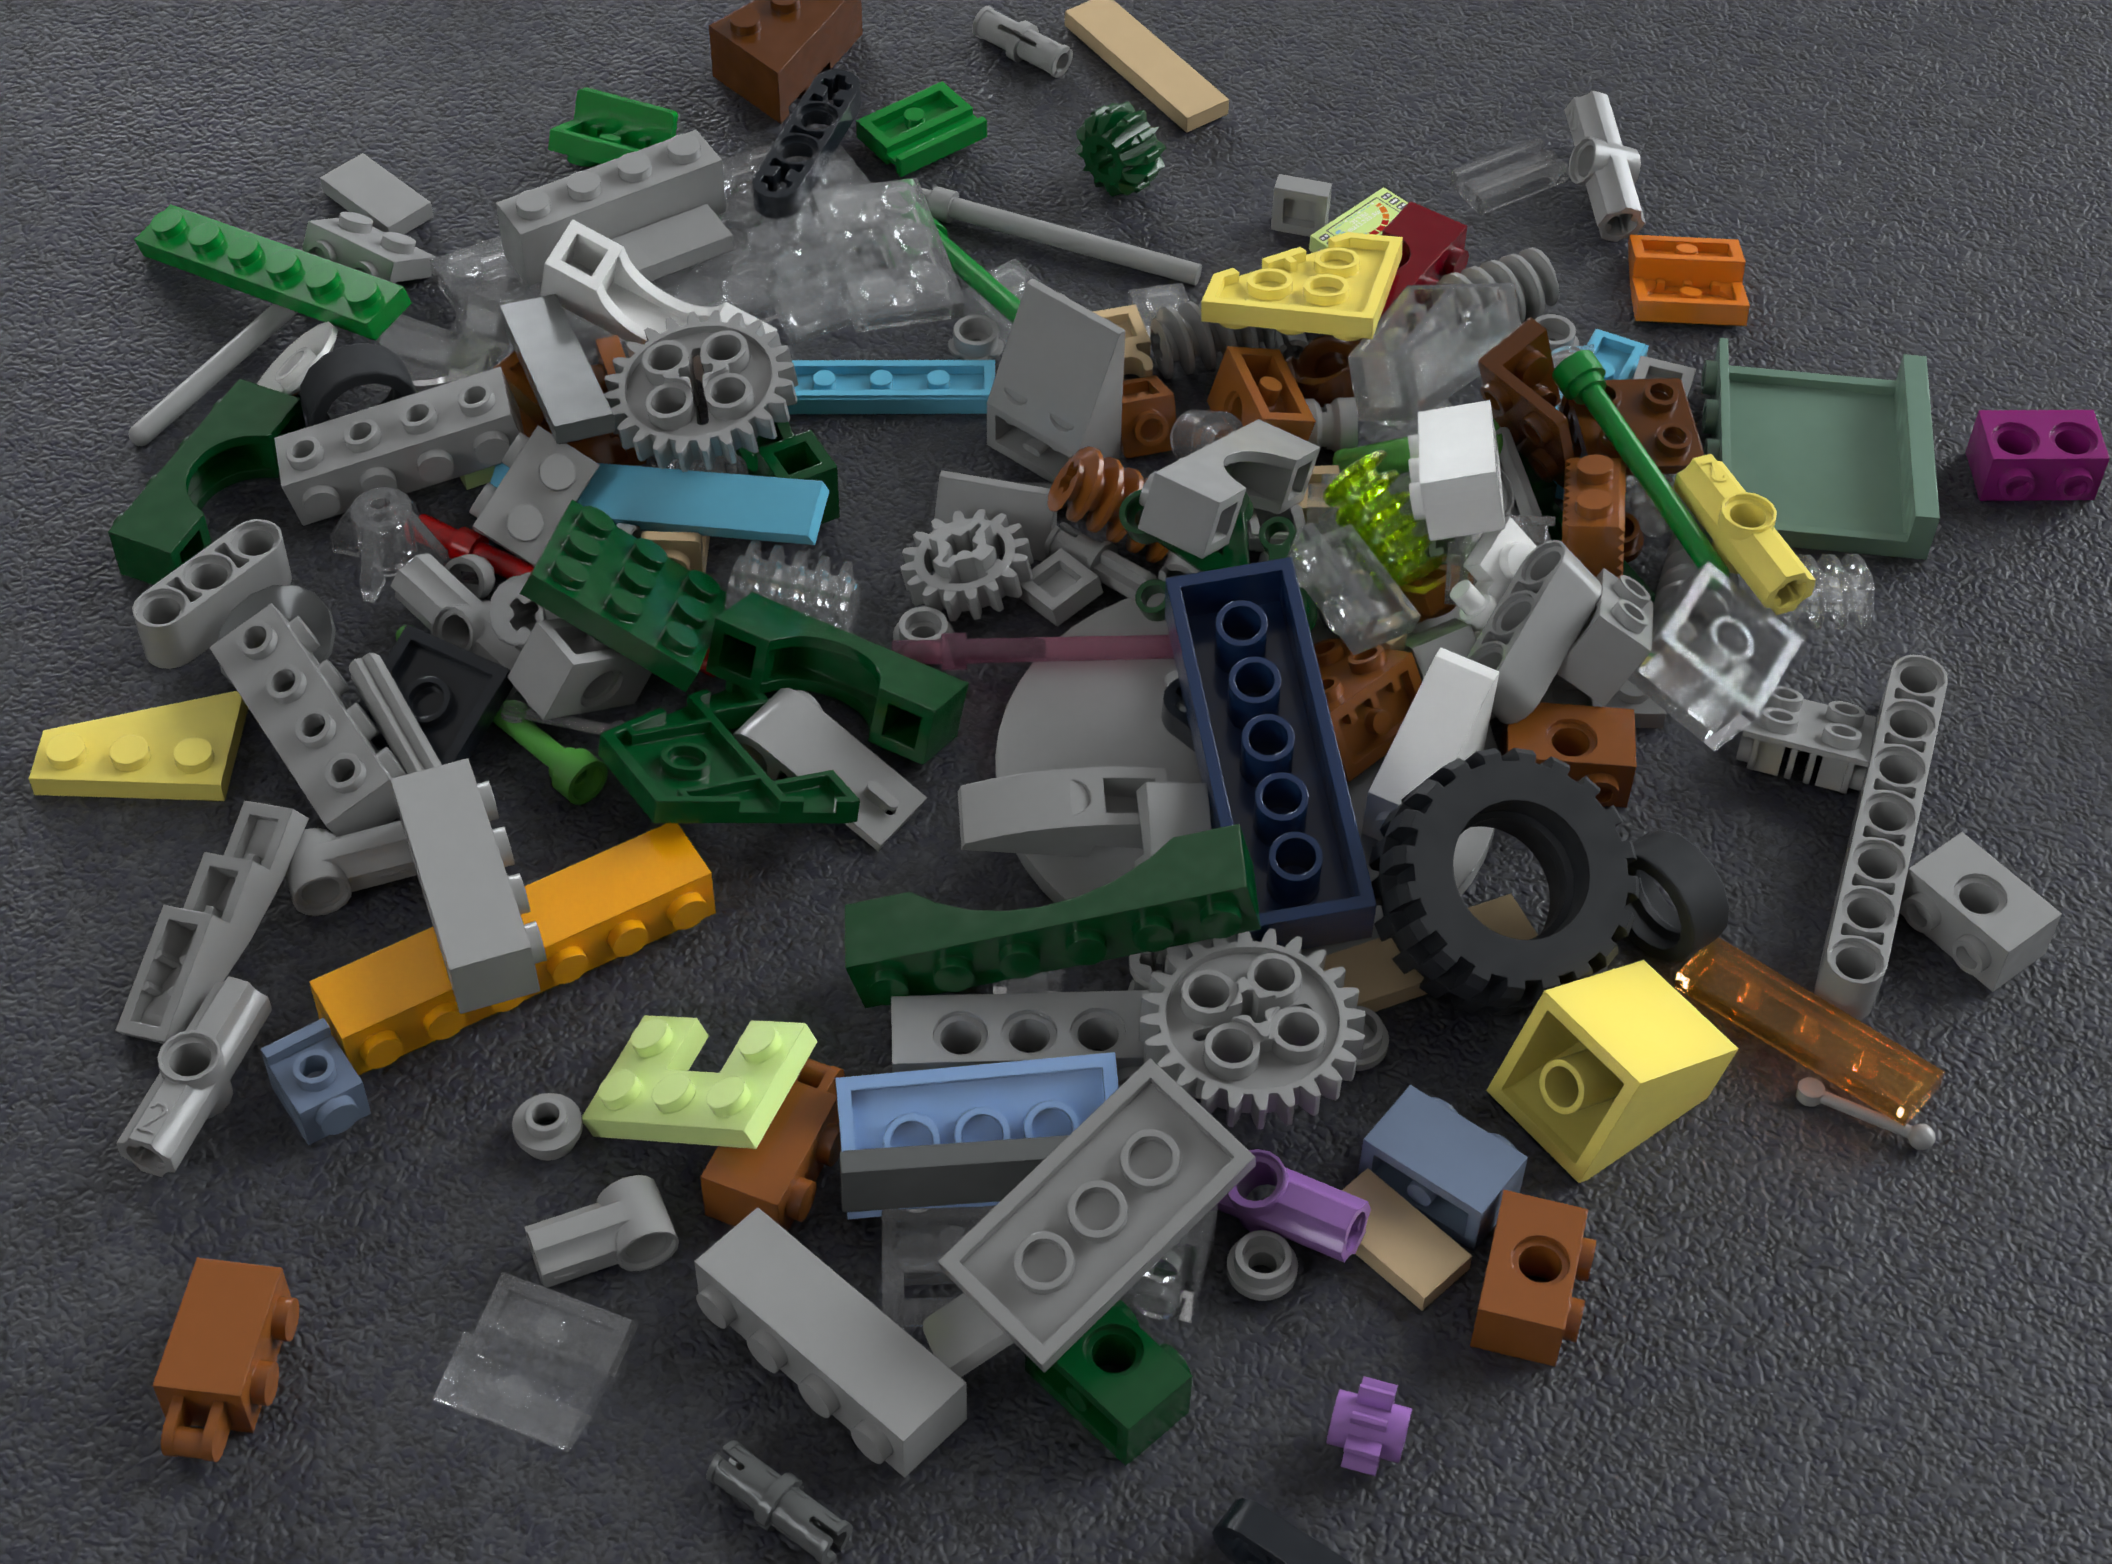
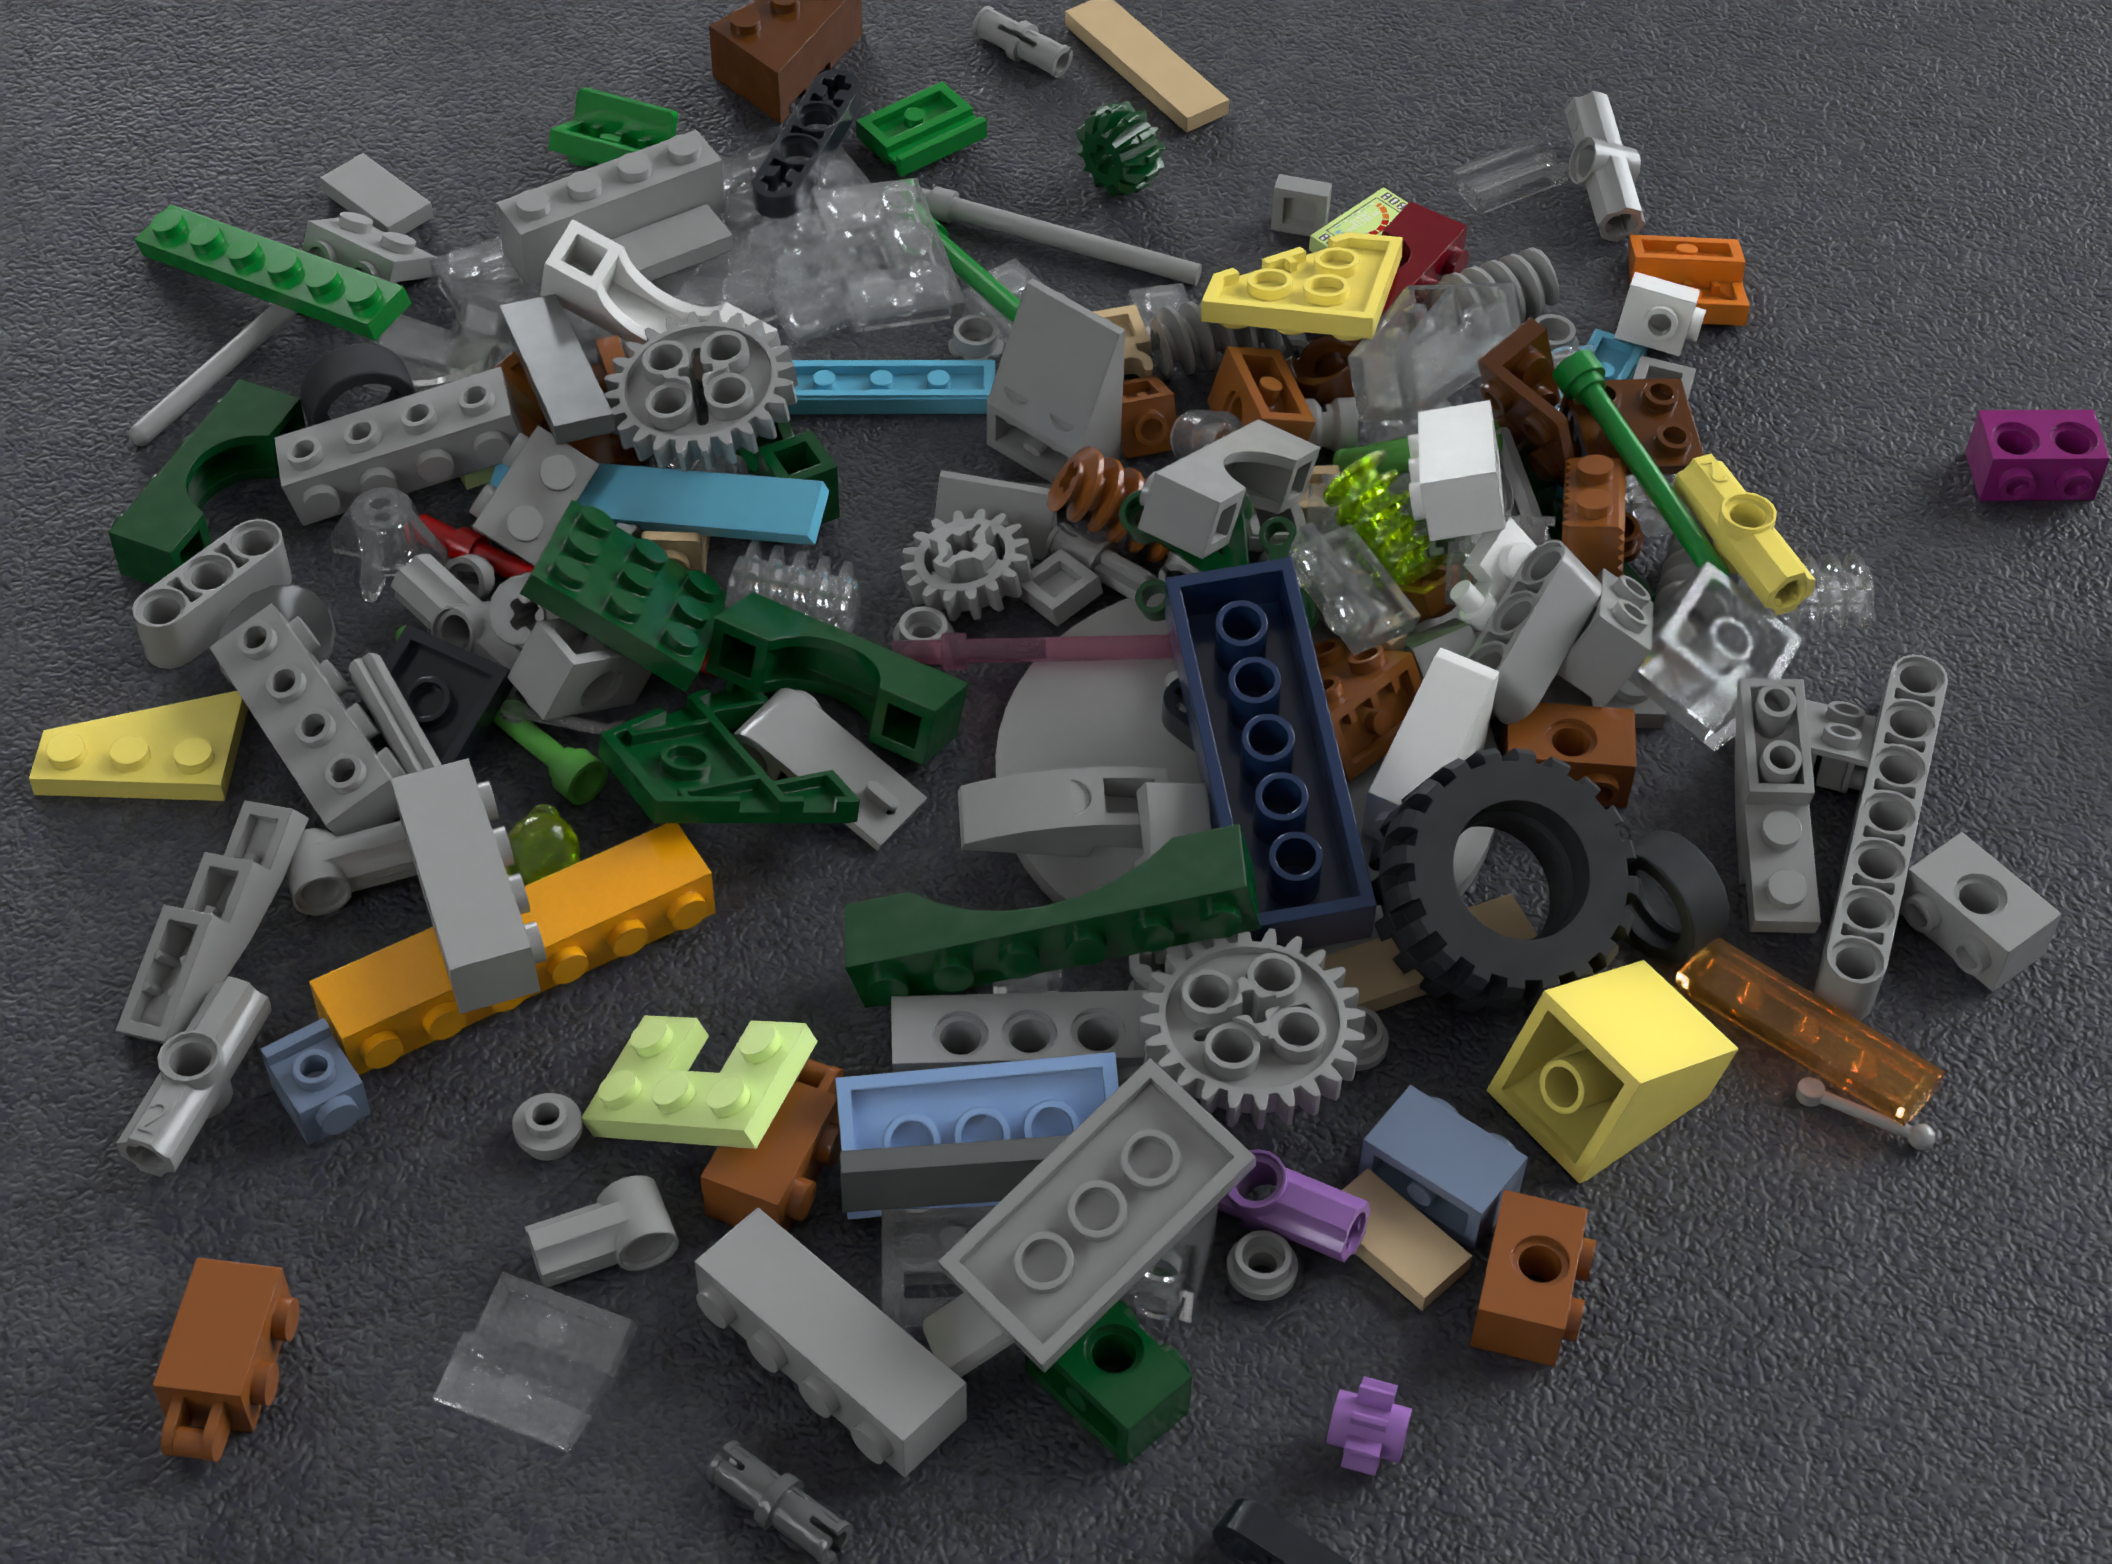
white dish [257,322,338,396] -> none
sand green panel [1701,338,1940,560] -> none
none -> clear neon green animal [505,804,580,886]
none -> white brick [1614,272,1706,356]
none -> light grey slope [1735,678,1821,933]

